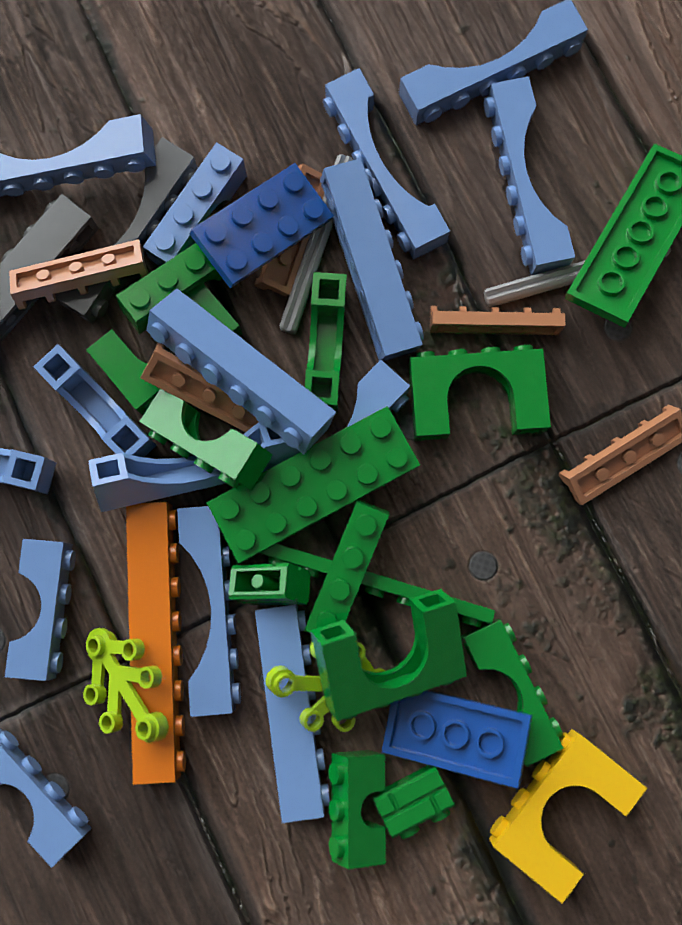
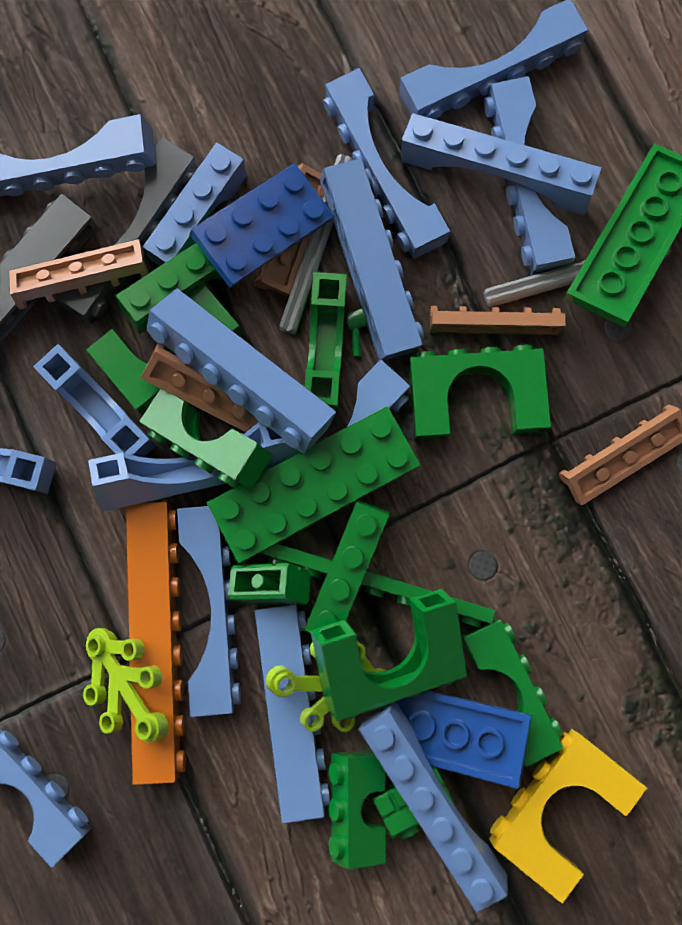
medium blue arch [5,539,76,681] -> none
none -> green hand [346,309,367,357]
none -> medium blue arch [359,701,507,912]
none -> medium blue arch [402,113,602,216]

